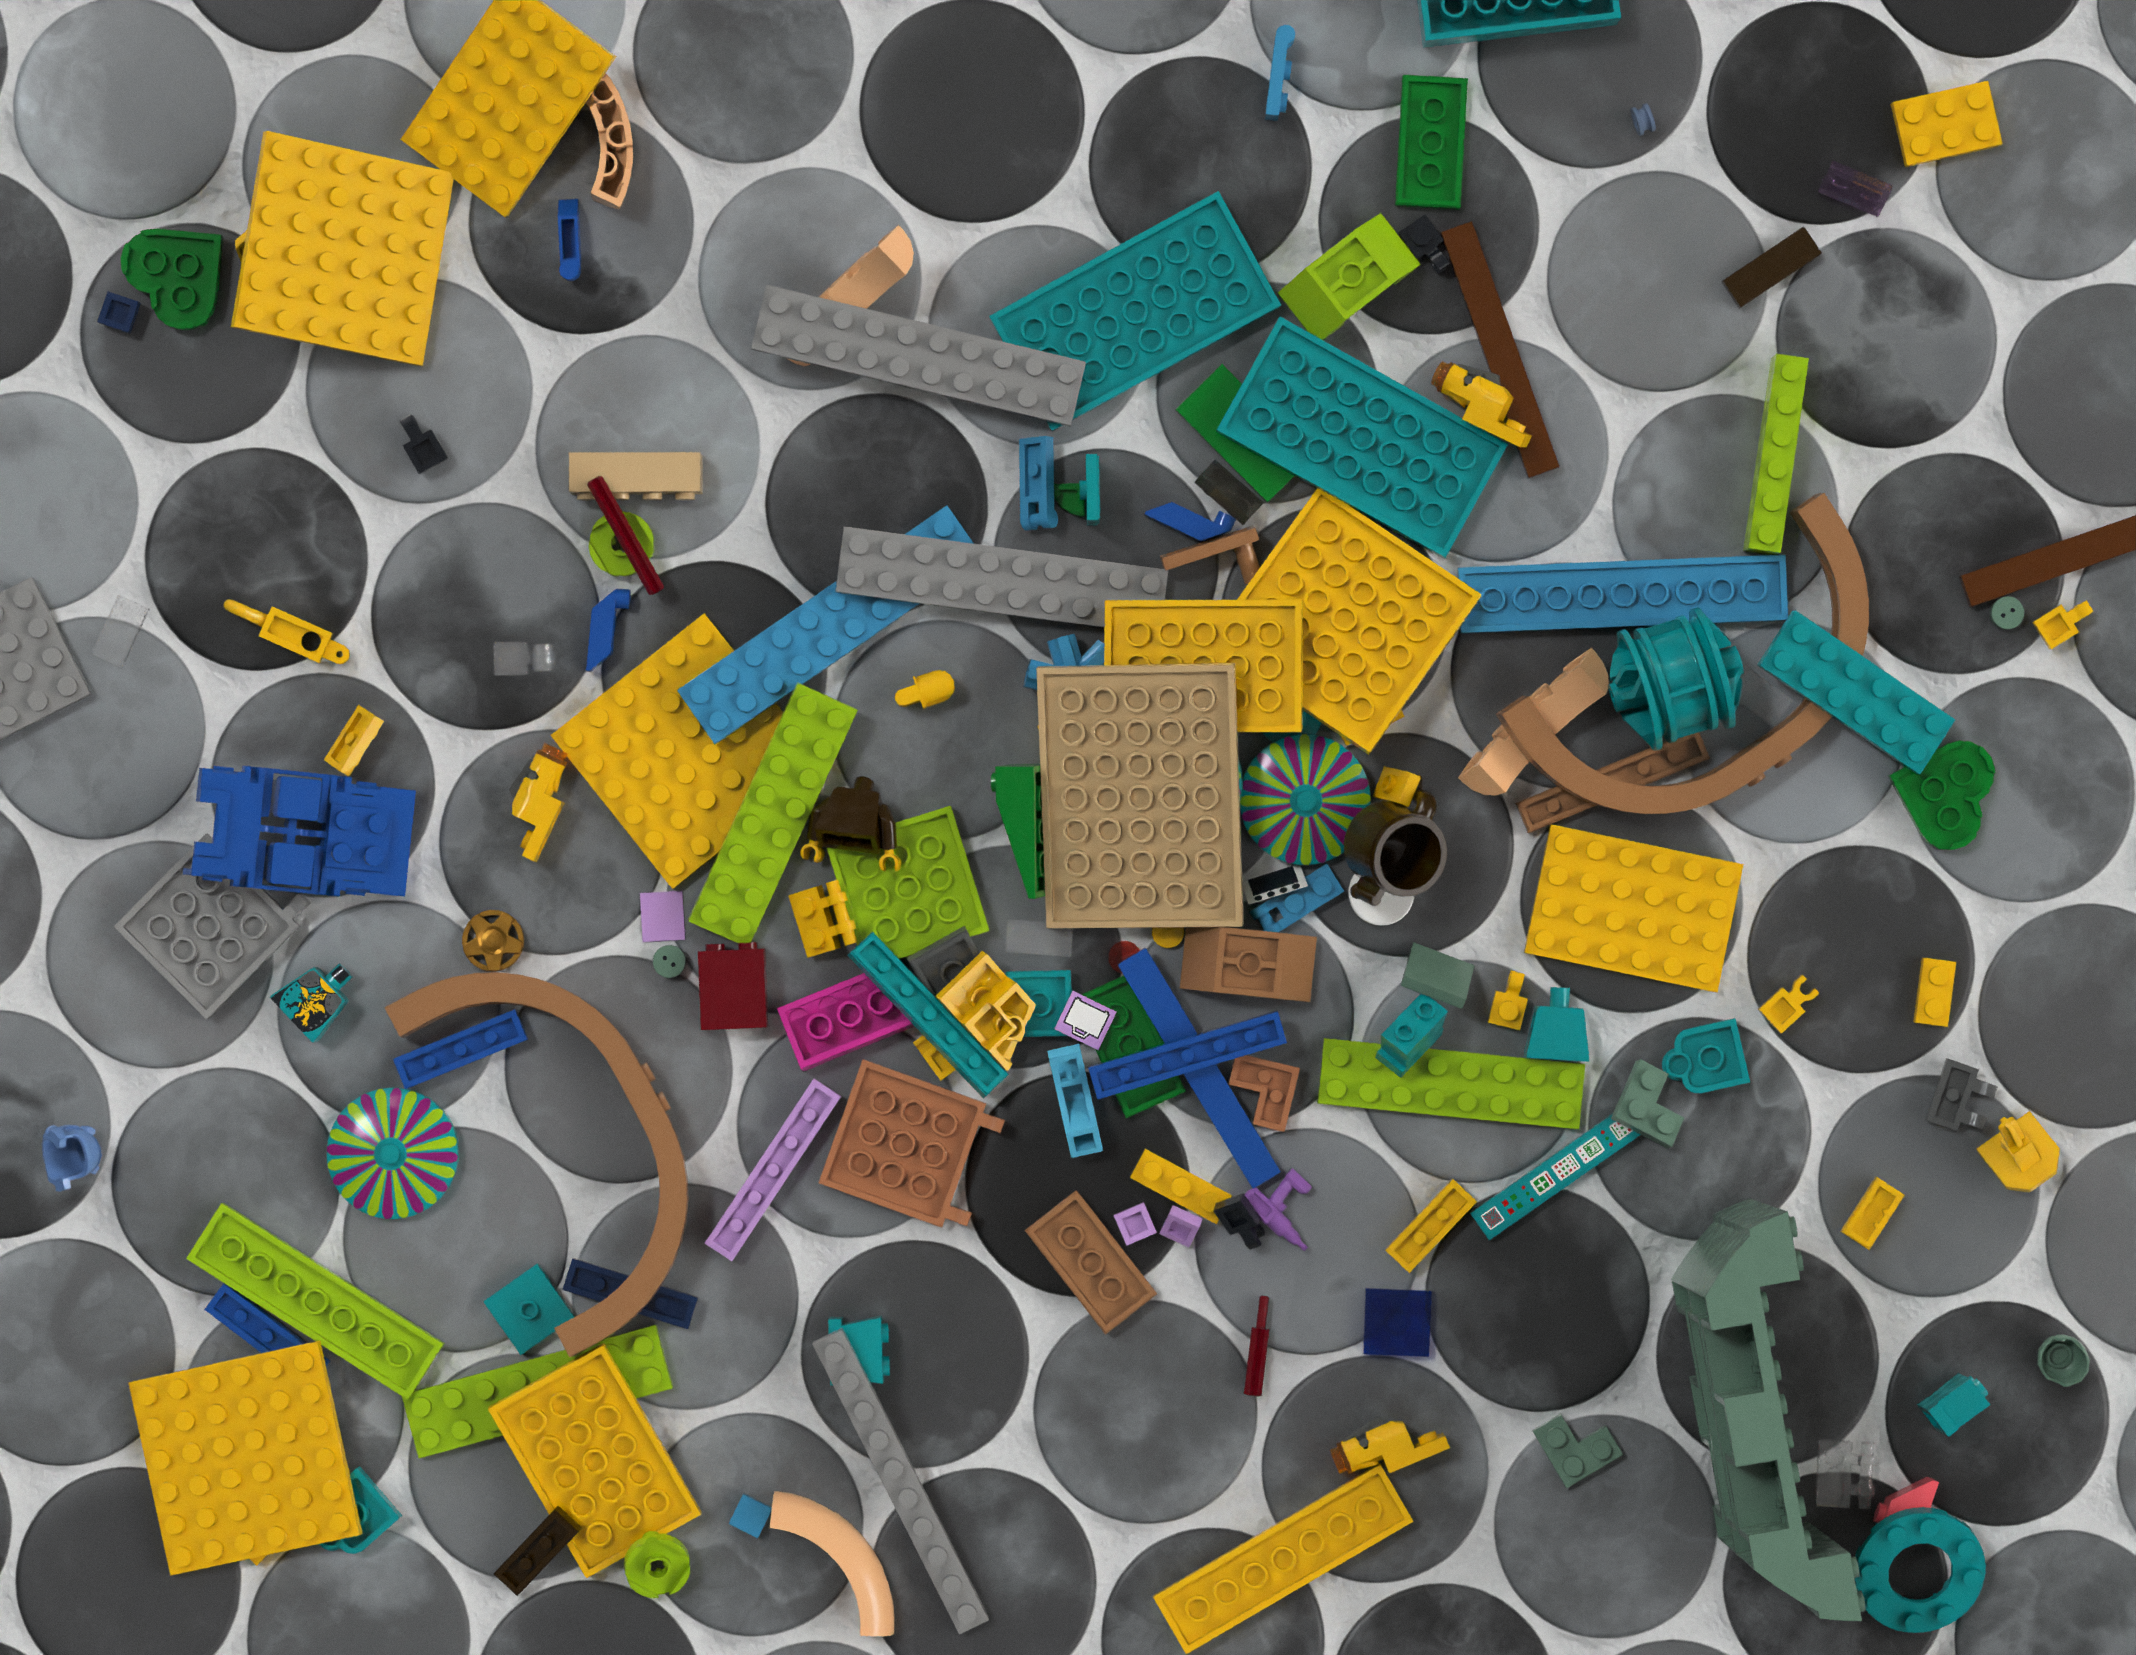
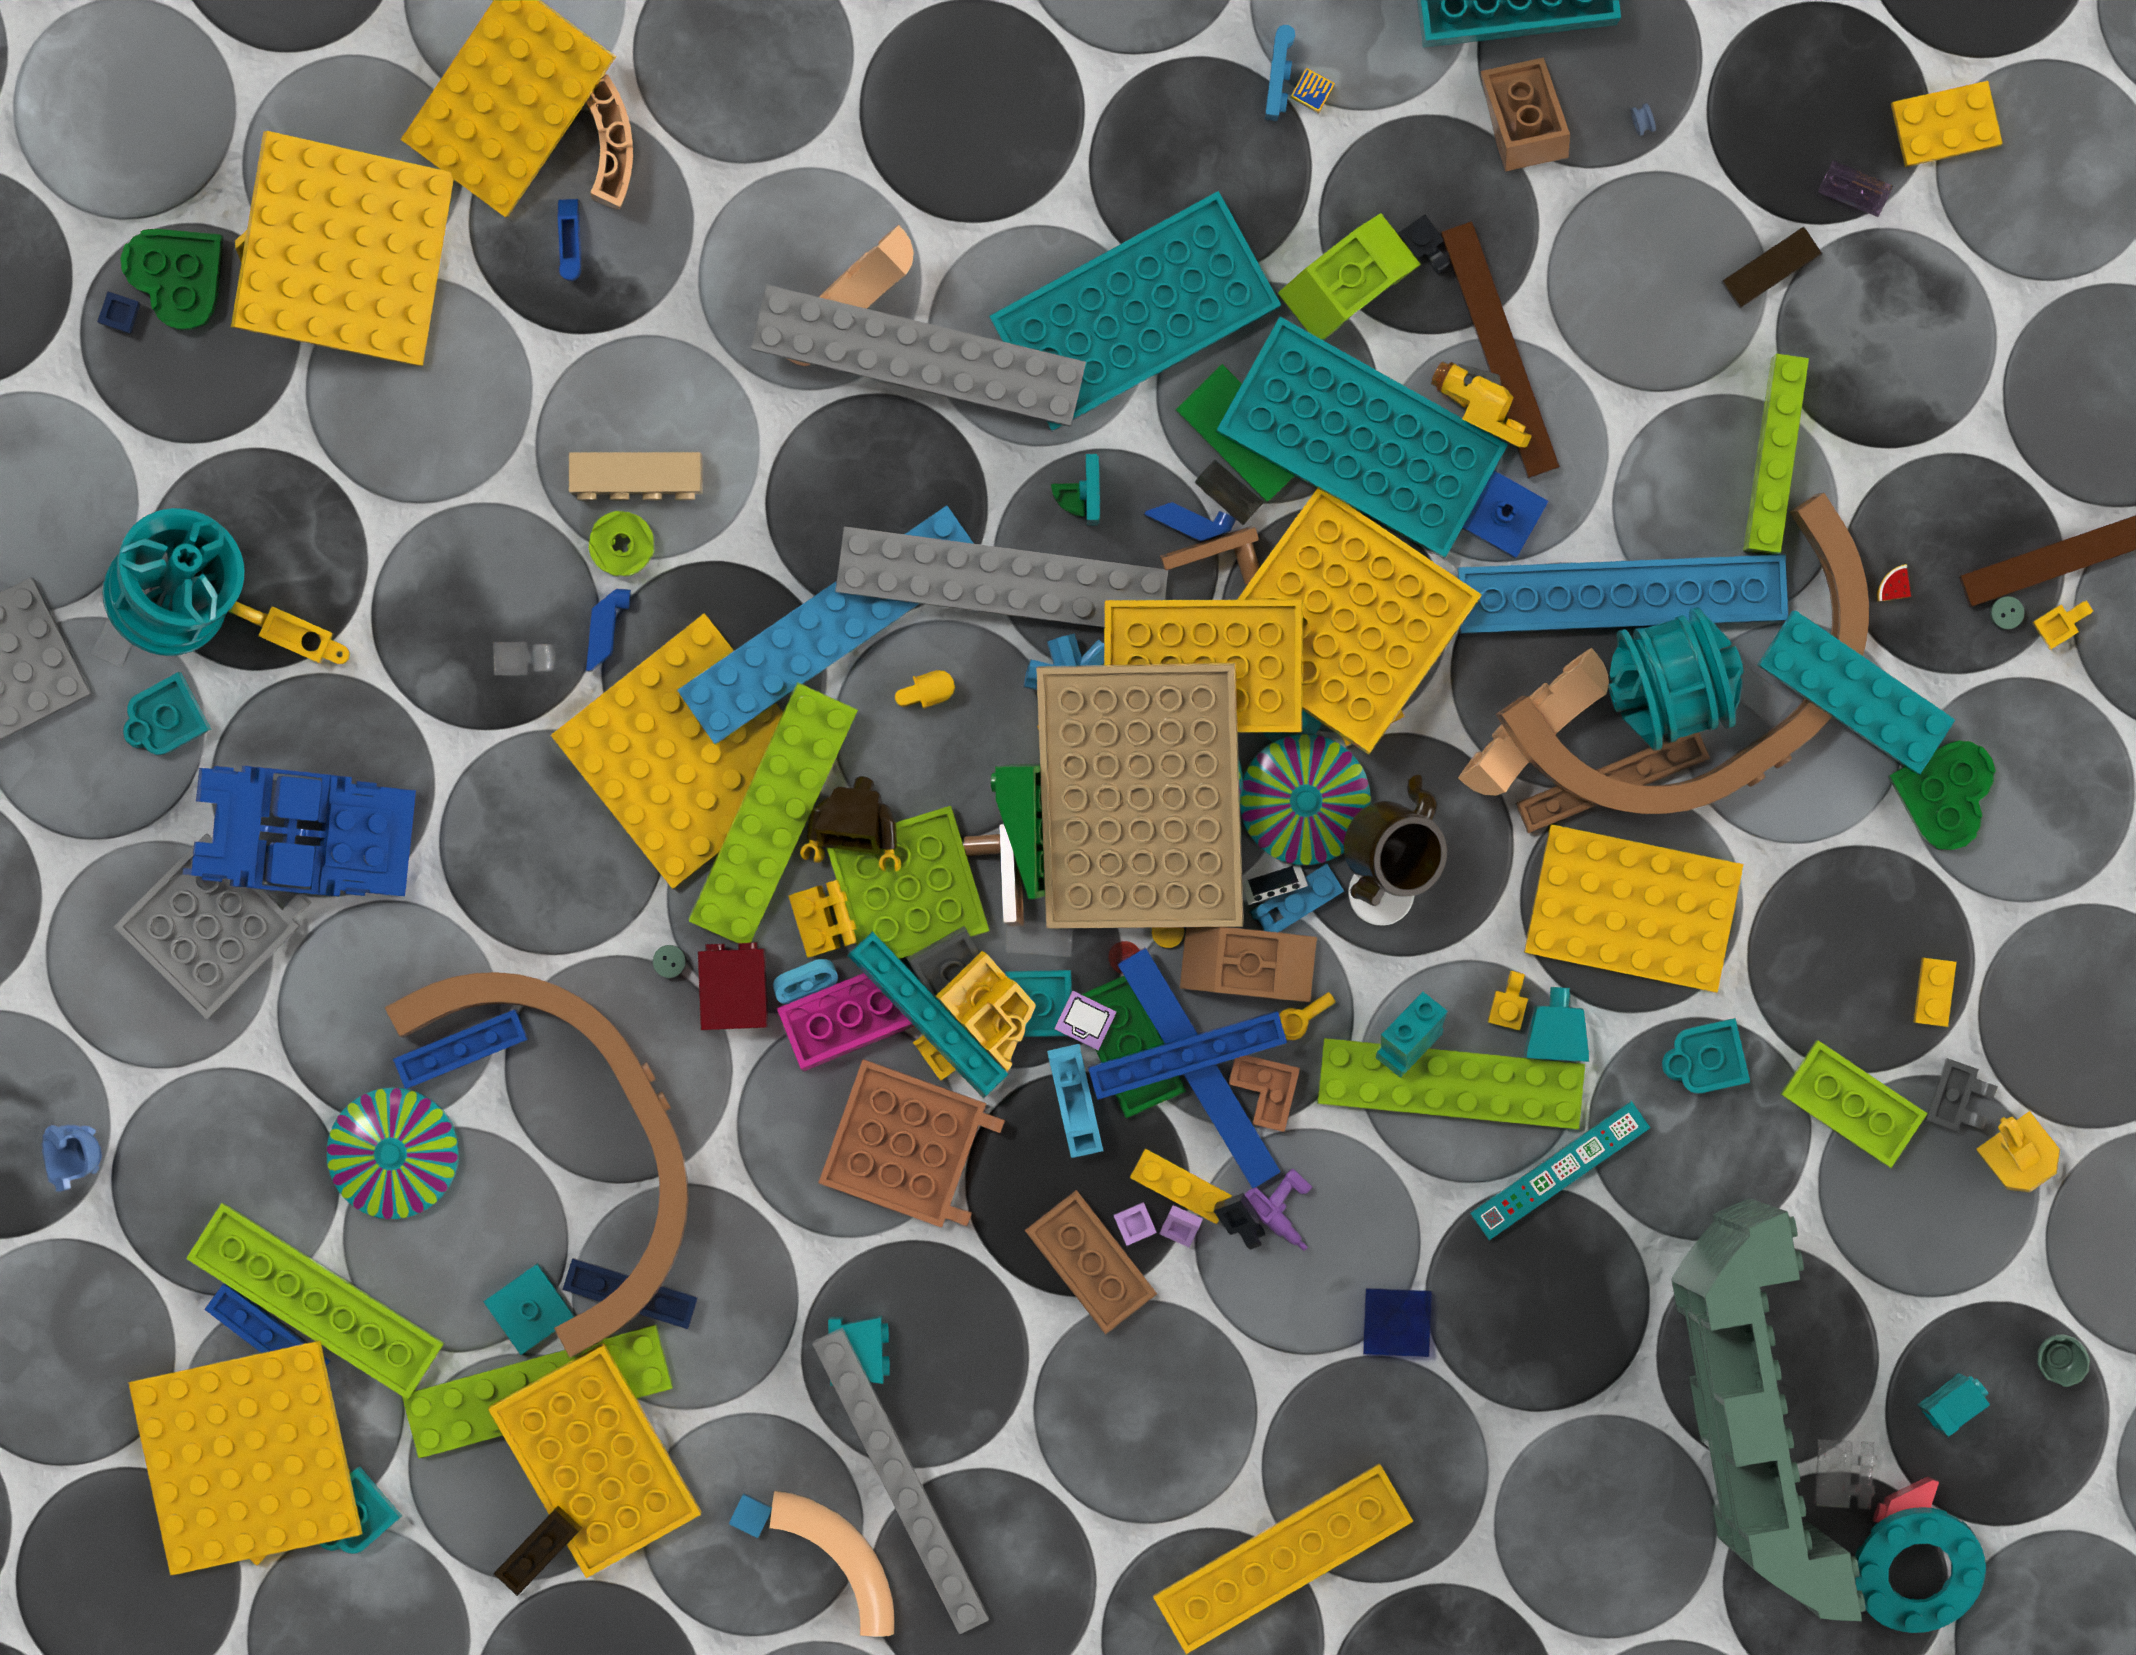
torso [270,963,353,1043] -> none
yellow plate [324,705,384,776] -> none
black plate [400,414,448,474] -> none
pearl gold wheel [462,910,524,972] -> none
yellow plate [509,743,568,862] -> none
dark red axle [587,476,664,595] -> none
lime plate [624,1531,690,1598] -> none
lavender sticker [640,891,685,942] -> none
lavender plate [705,1078,841,1261] -> none
dark azure plate [1019,436,1058,531] -> none
dark red axle [1243,1295,1270,1397] -> none
yellow plate [1330,1417,1450,1474] -> none
yellow plate [1373,766,1420,807] -> none
yellow plate [1385,1179,1477,1273] -> none
green tile [1395,75,1468,210] -> none
sand green tile [1401,942,1475,1008] -> none
sand green plate [1532,1414,1623,1488] -> none
sand green plate [1611,1059,1684,1148] -> none
yellow plate [1757,975,1819,1034] -> none
yellow plate [1840,1177,1905,1250] -> none
none -> teal wheel [102,508,245,656]
none -> teal plate [123,672,212,755]
none -> medium azure plate [773,959,838,1004]
none -> piece [963,824,1024,927]
none -> yellow plate [1279,992,1336,1041]
none -> tile [1290,68,1335,113]
none -> blue tile [1462,470,1549,559]
none -> medium nougat slope [1480,57,1570,172]
none -> lime plate [1780,1040,1928,1168]
none -> red tile [1877,564,1911,602]

